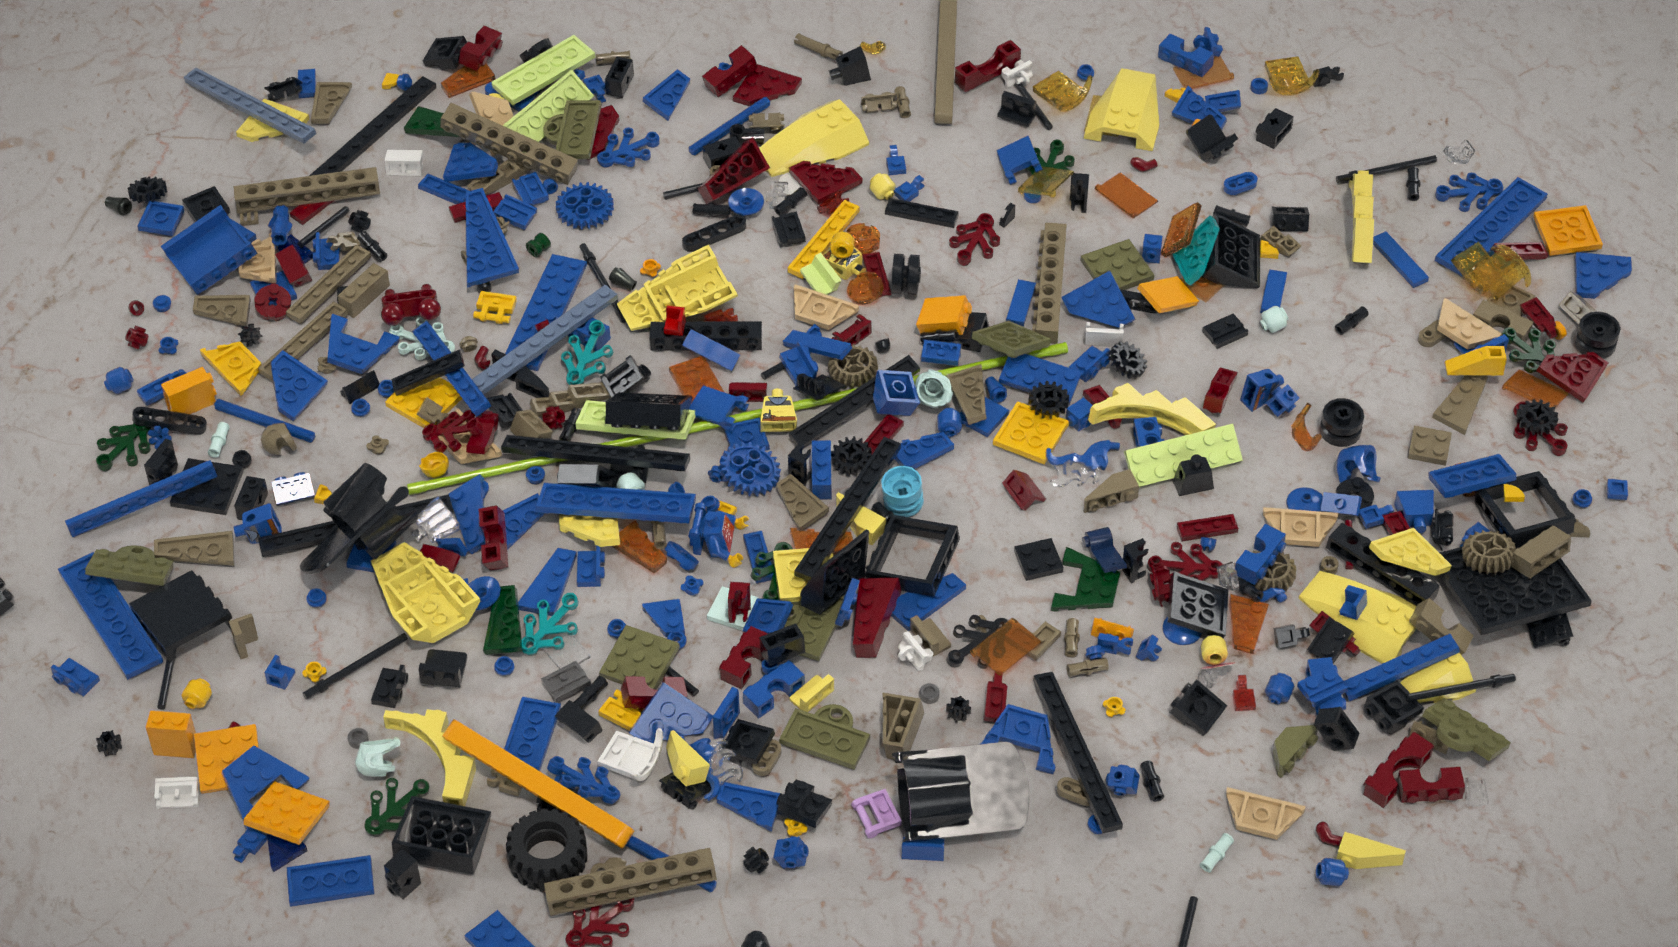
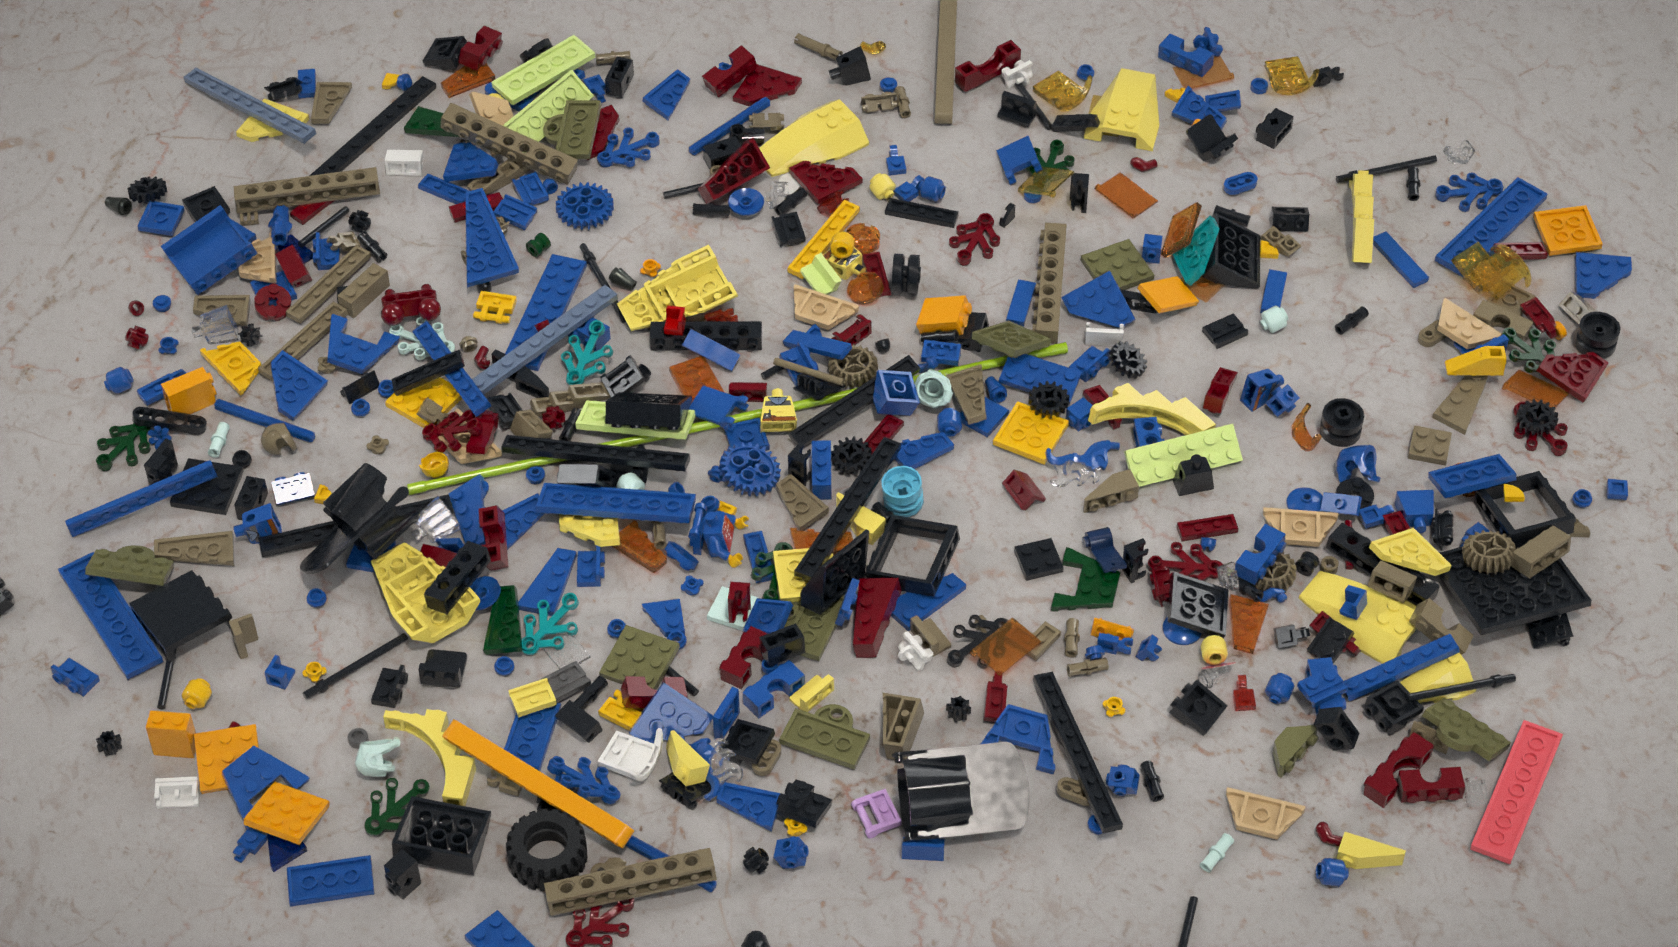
black beam [682,215,746,252] -> none
flat silver tile [919,683,940,704] -> none
none -> clear torso [192,305,239,345]
none -> black brick [424,541,491,615]
none -> light yellow plate [508,678,557,717]
none -> dark tan bar [773,357,845,386]
none -> blue plate [880,77,897,93]
none -> blue head [918,176,946,202]
none -> blue arm [918,356,938,373]
none -> black hinge [1051,114,1100,132]
none -> black wheel [1295,551,1320,576]
none -> dark tan brick [1367,561,1417,603]
none -> coral plate [1470,720,1563,864]

